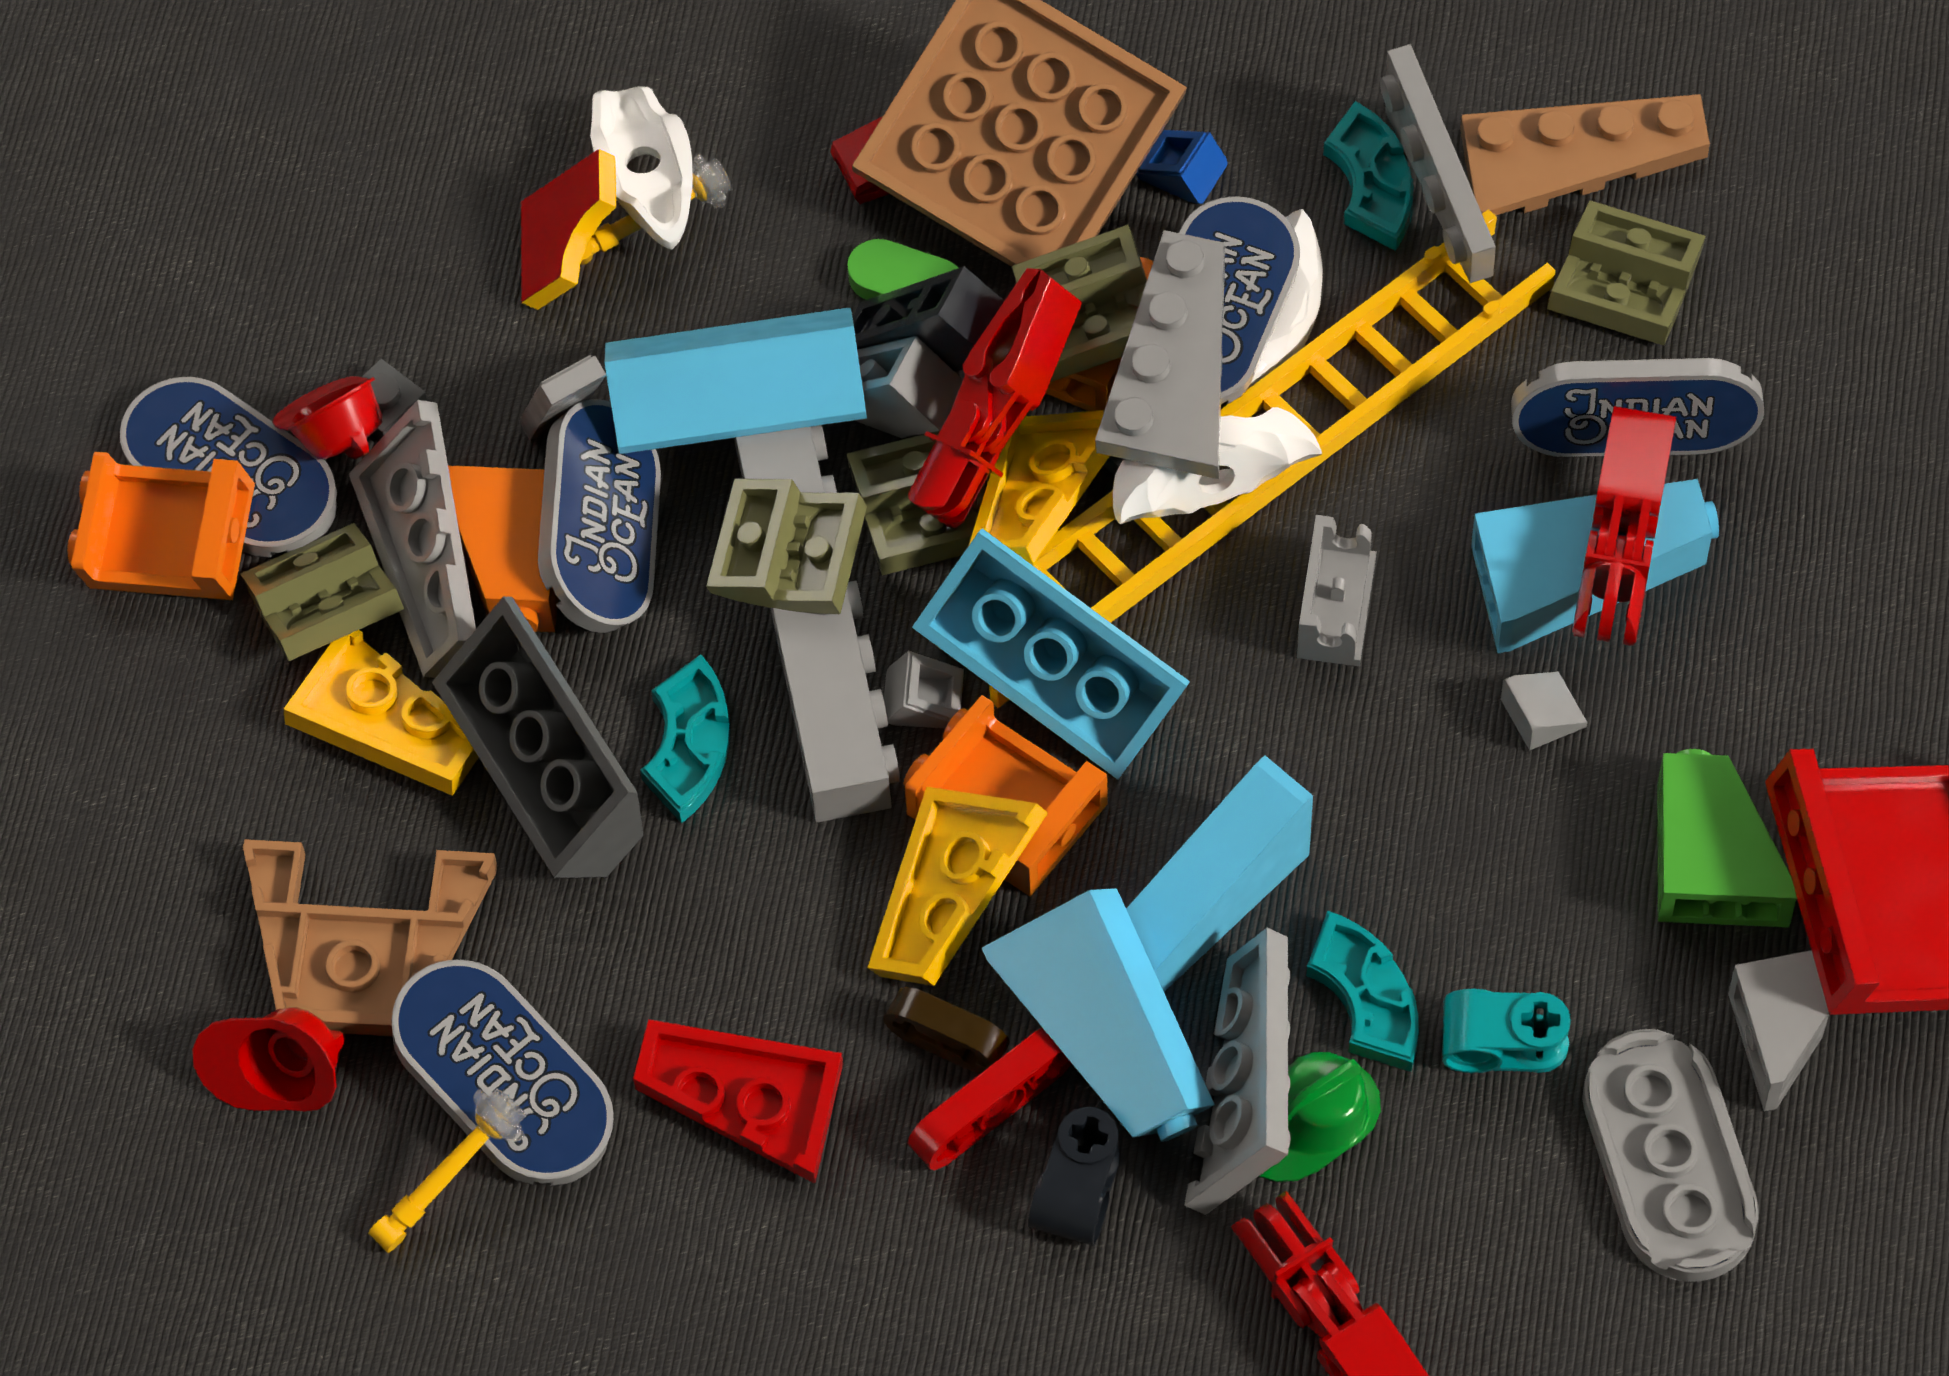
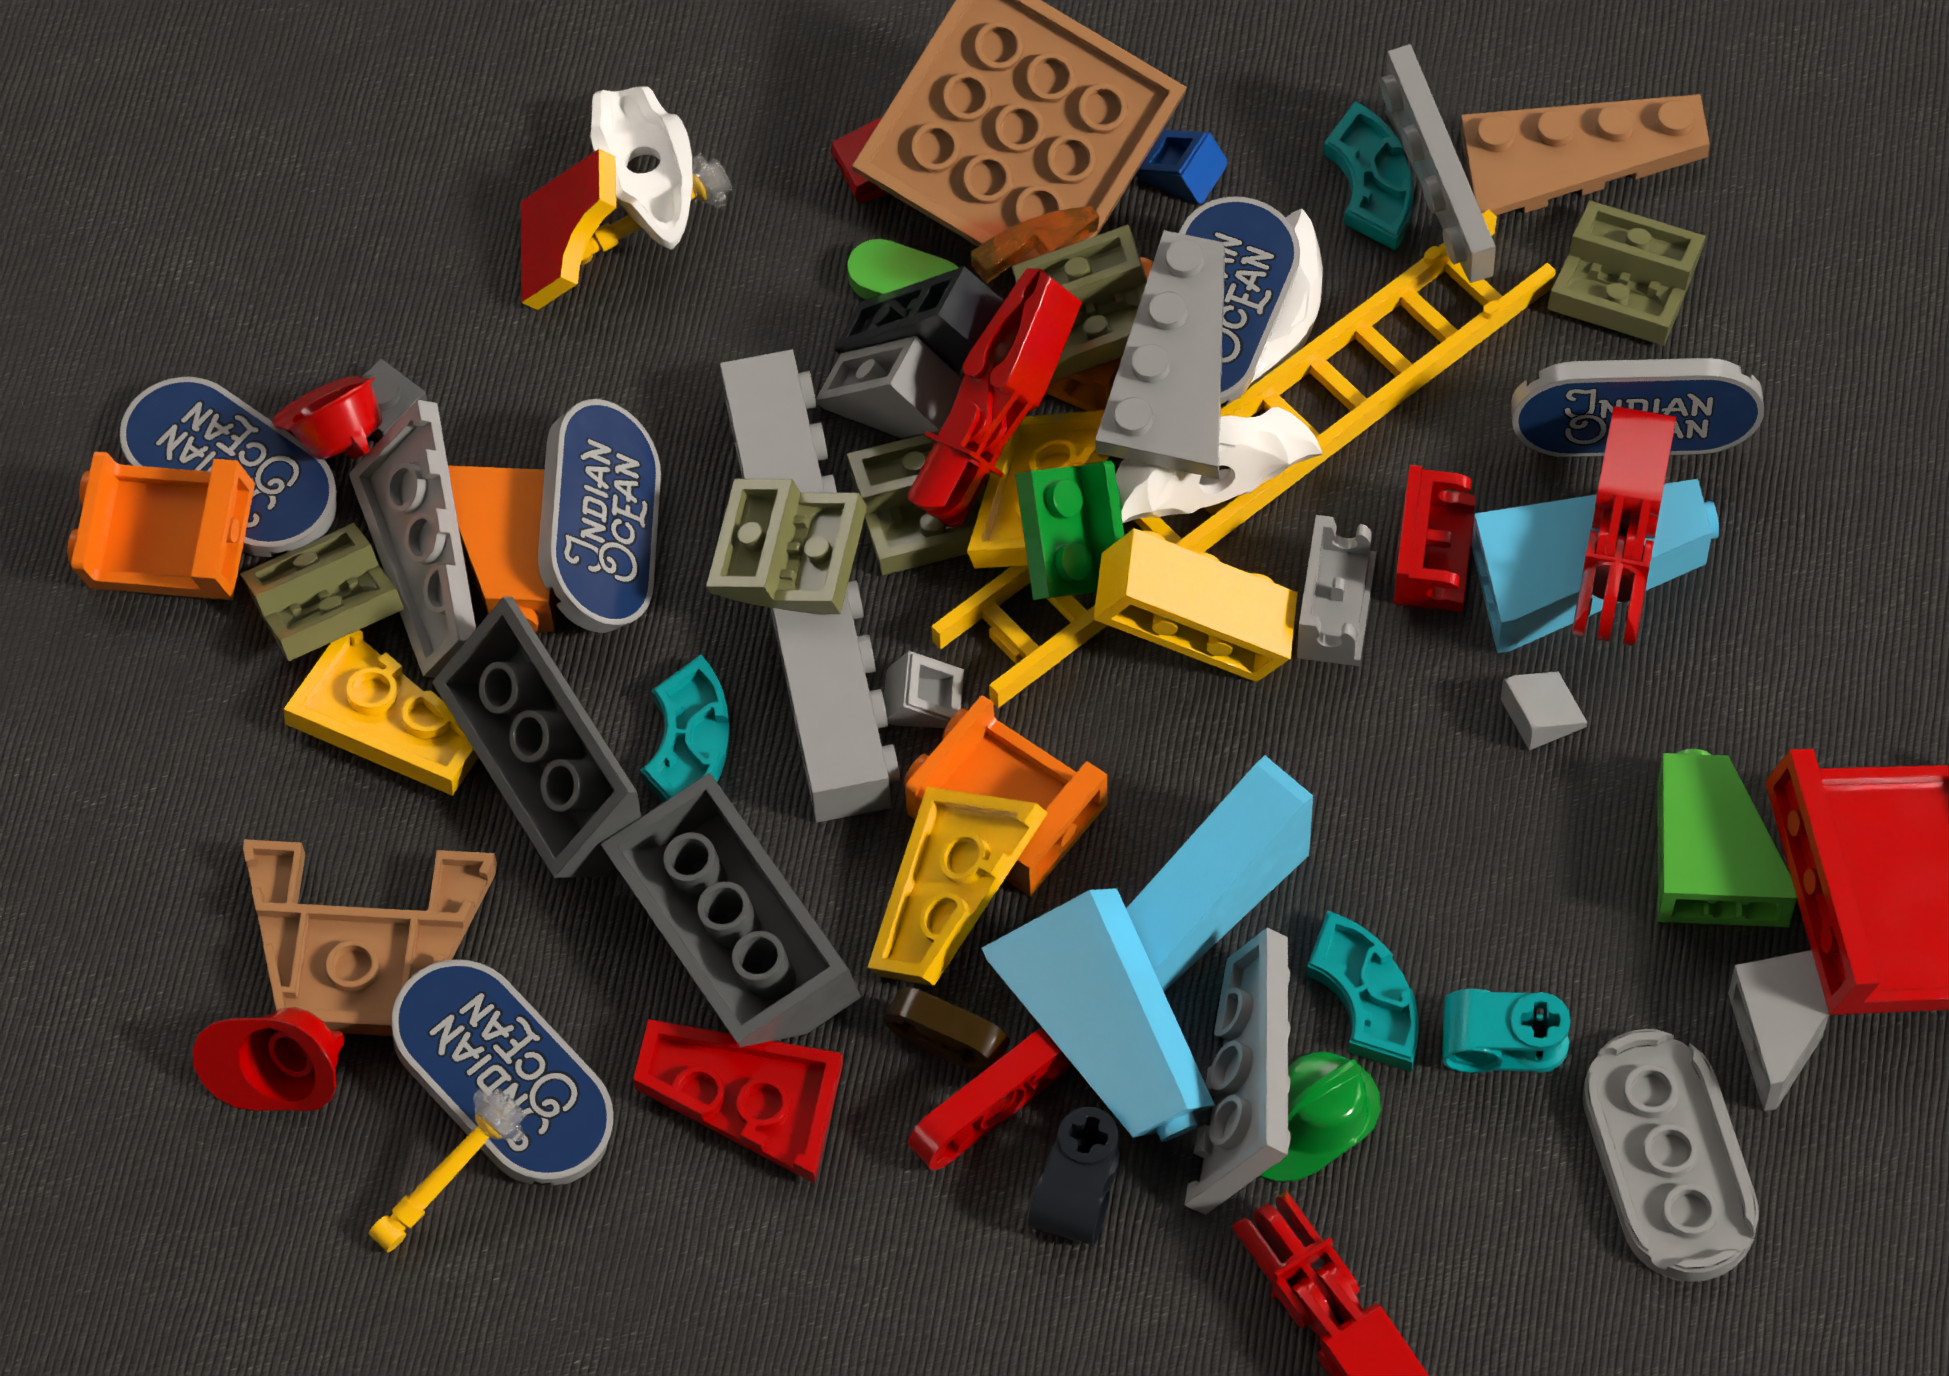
light grey tile [519,355,606,440] -> none
medium azure slope [604,307,867,454] -> none
medium azure slope [912,528,1190,779] -> none
none -> dark grey slope [601,773,861,1047]
none -> clear orange slope [971,206,1099,284]
none -> green bracket [1015,461,1125,600]
none -> yellow brick [1093,528,1297,682]
none -> red hinge [1394,465,1476,612]

